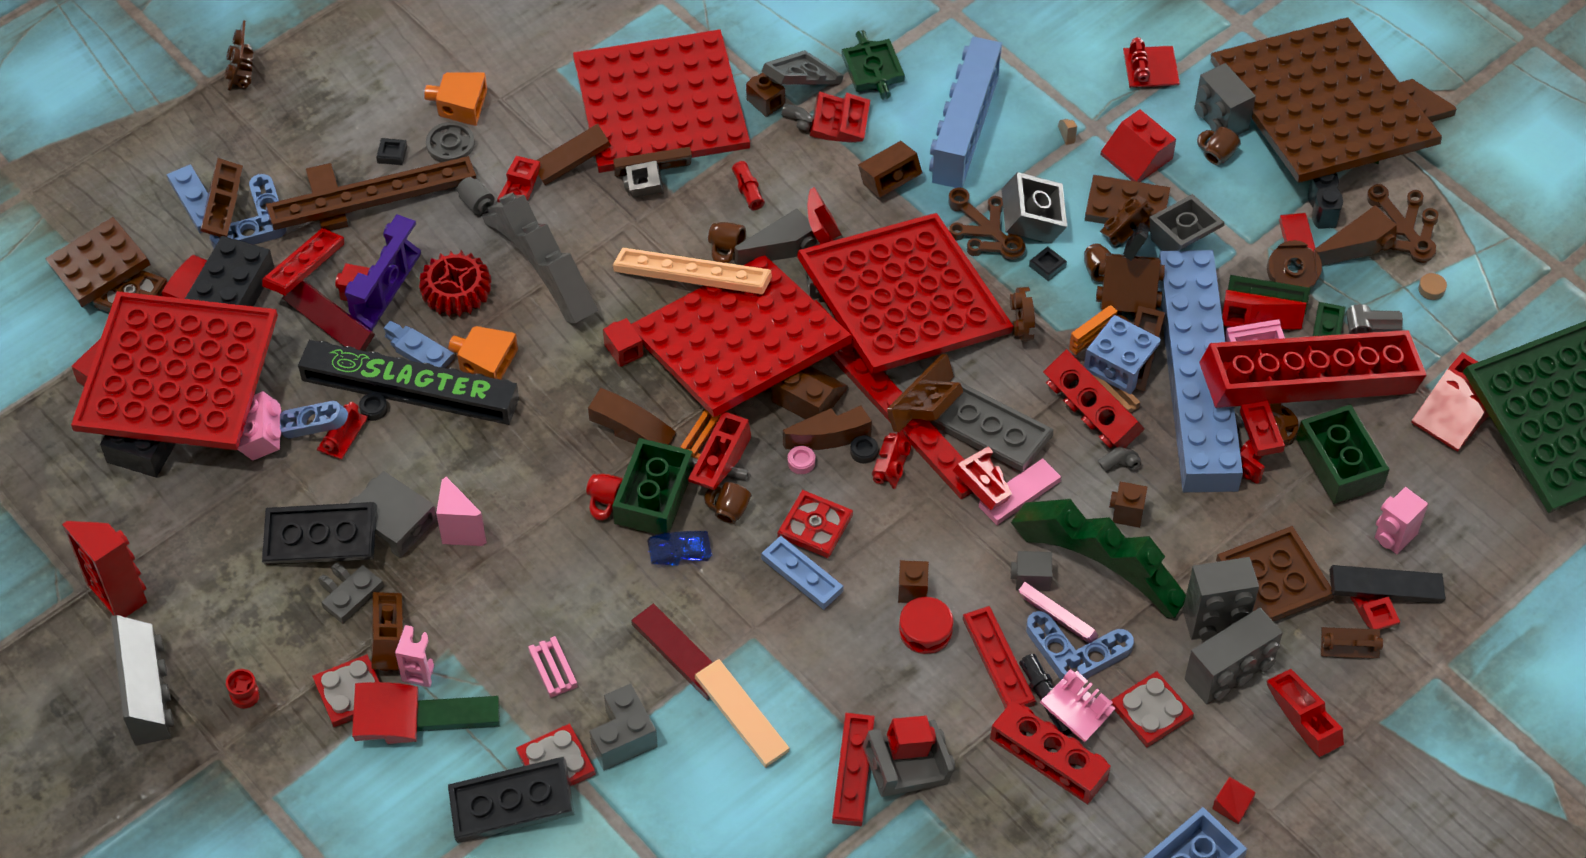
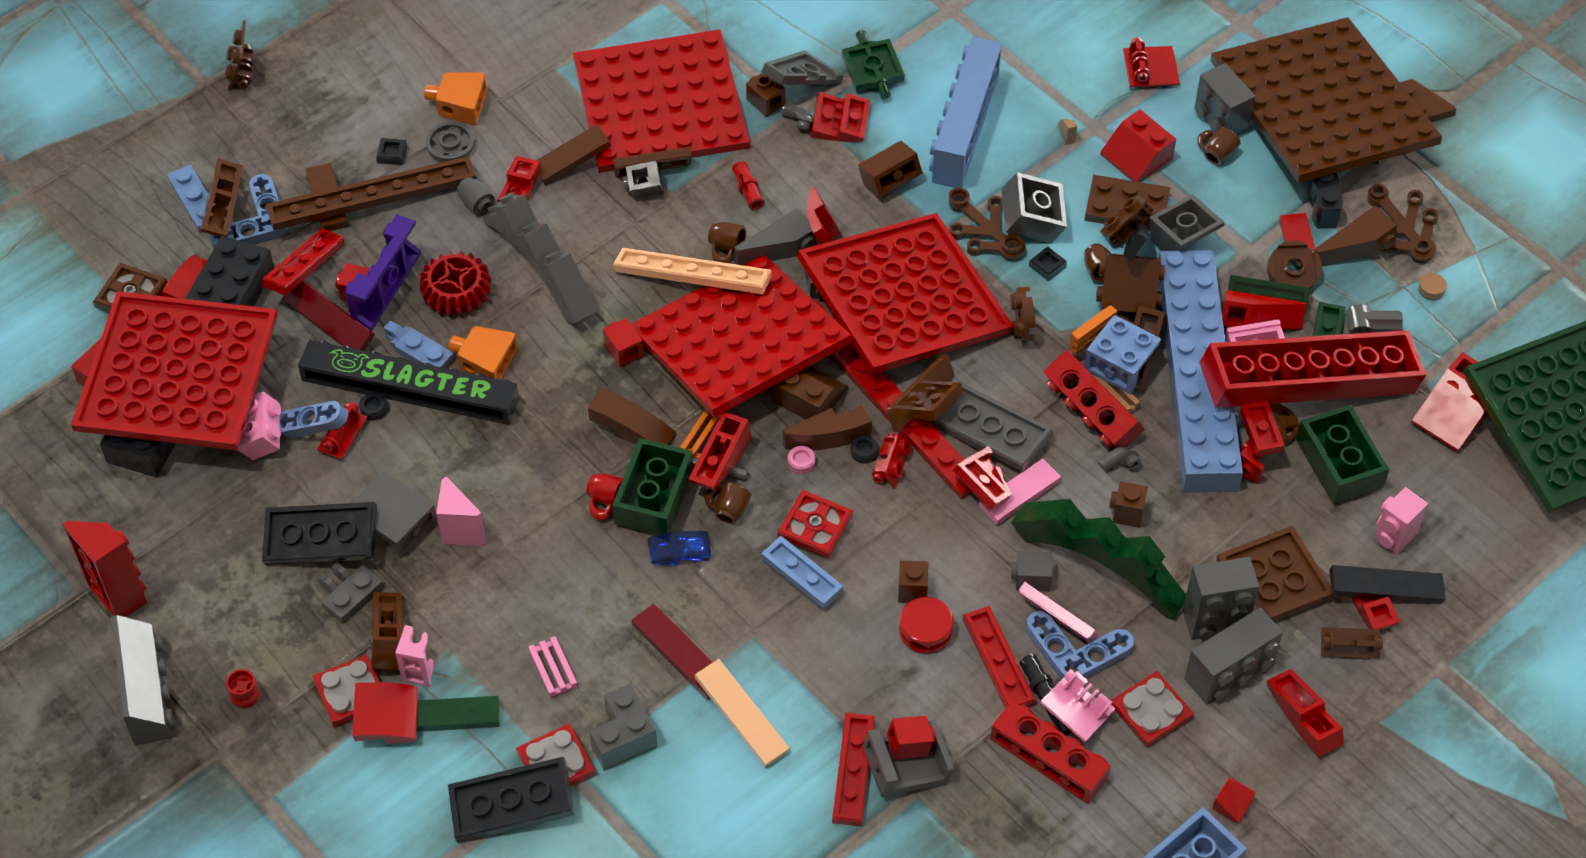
reddish brown plate [45,217,151,307] -> none

